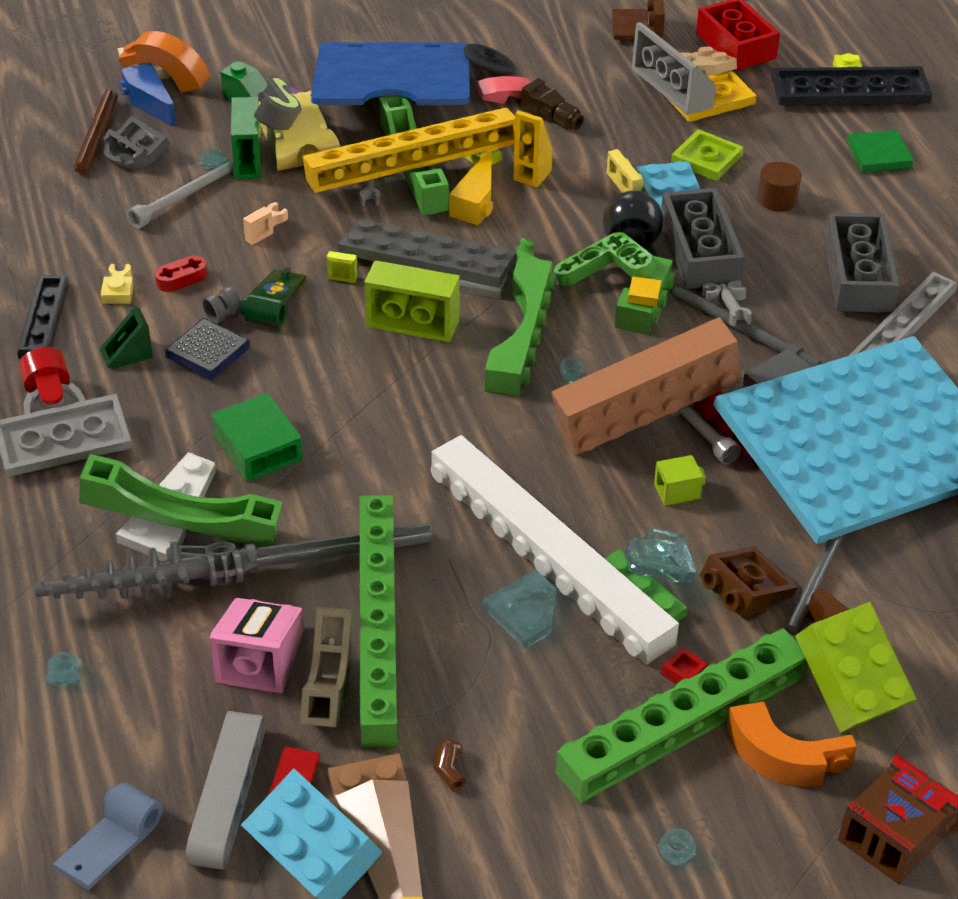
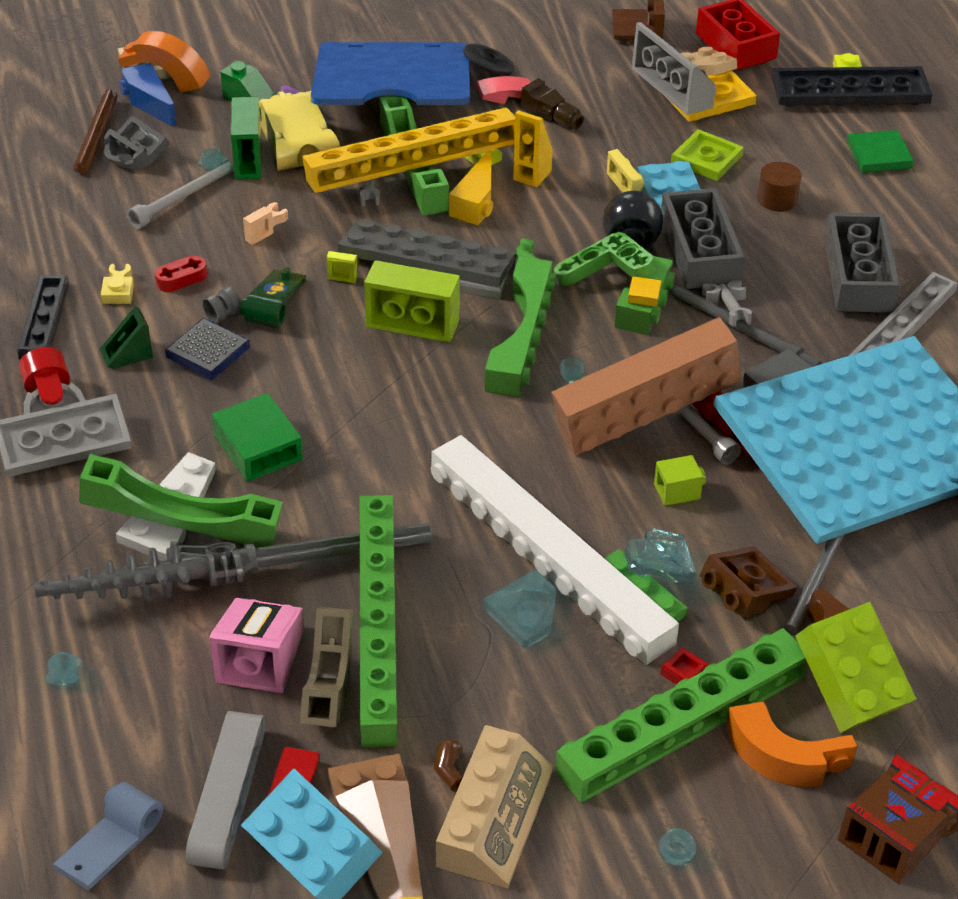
dark grey animal [254,77,302,130] -> none
none -> tan slope [436,725,554,889]

